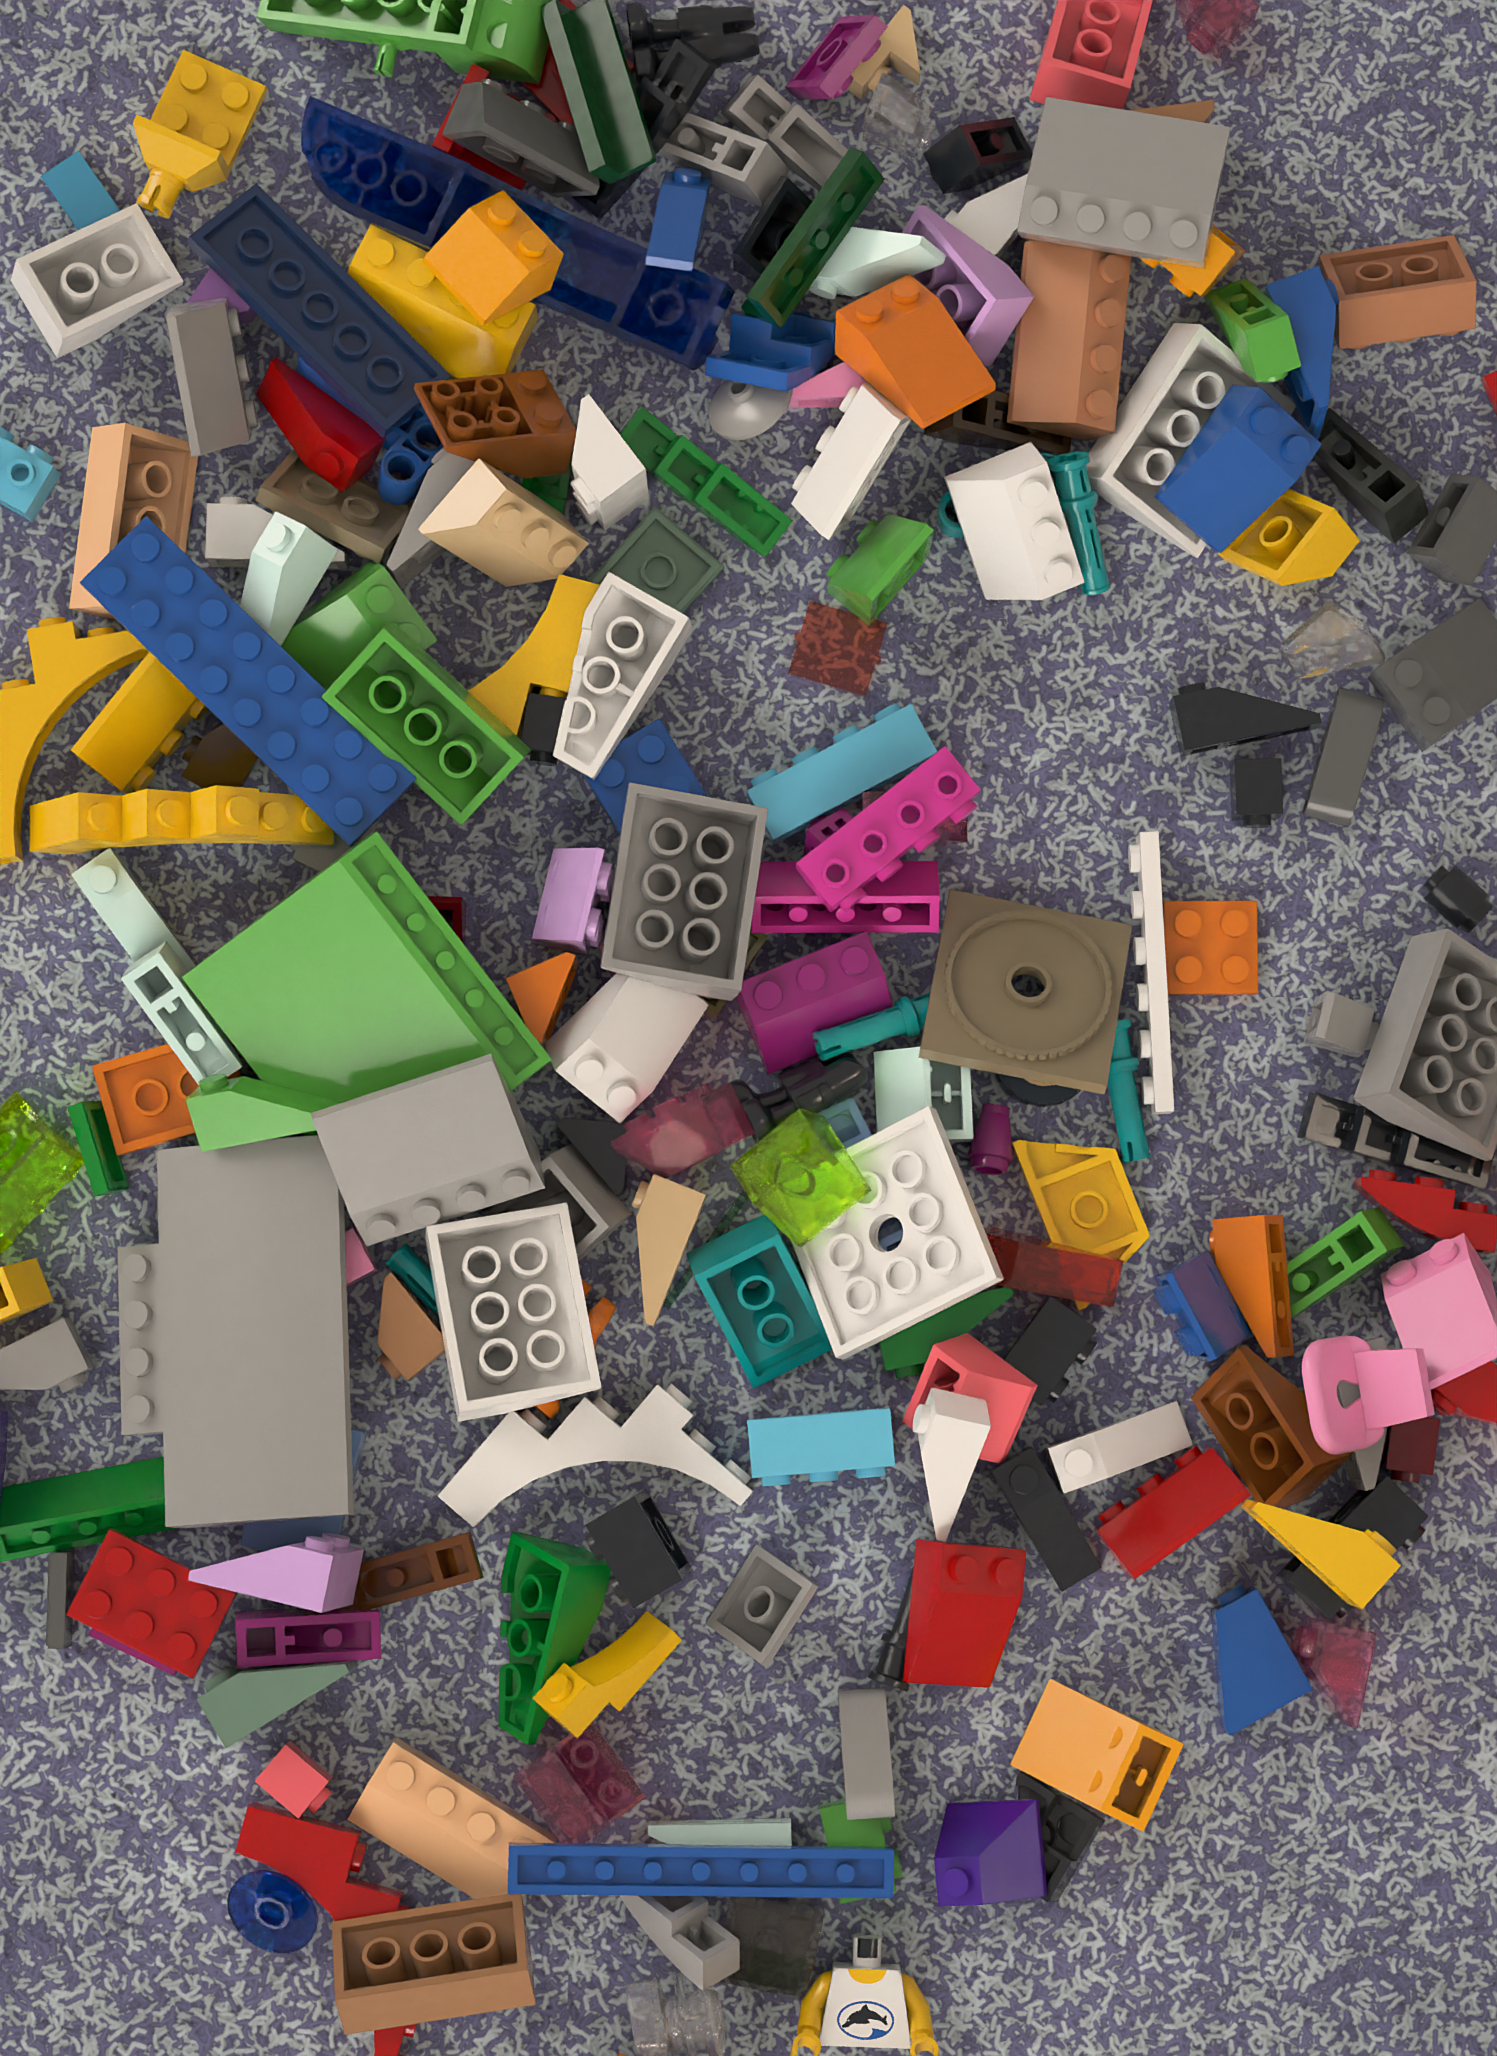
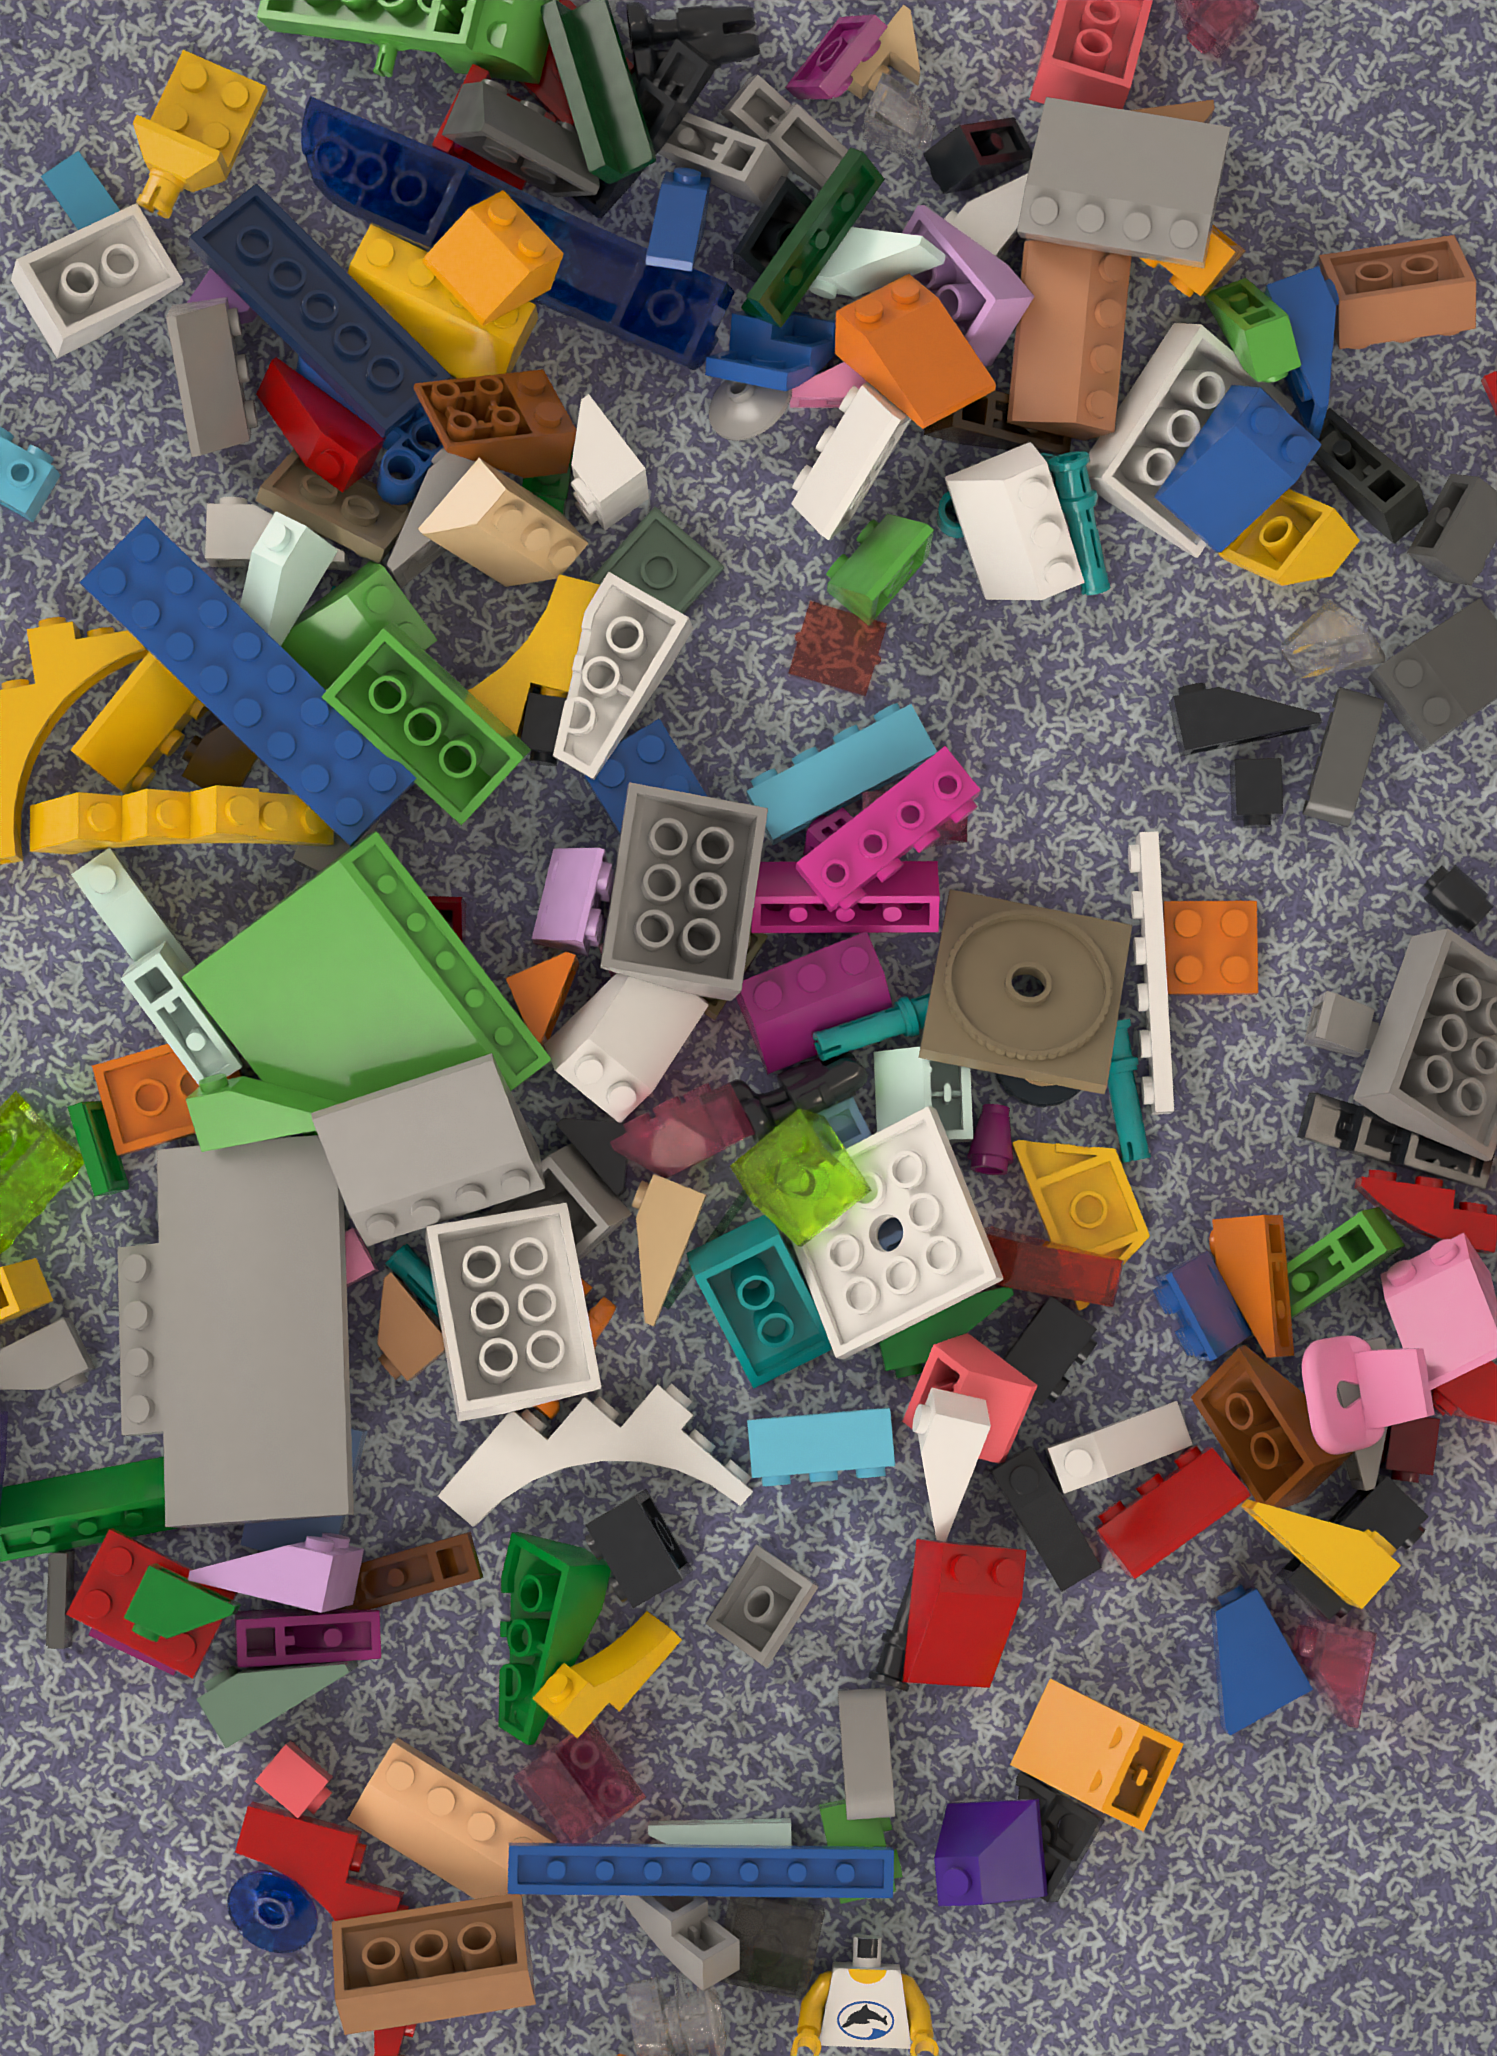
light nougat slope [69,423,198,619] -> none
green slope [619,407,793,557] -> none
none -> green slope [124,1563,241,1642]

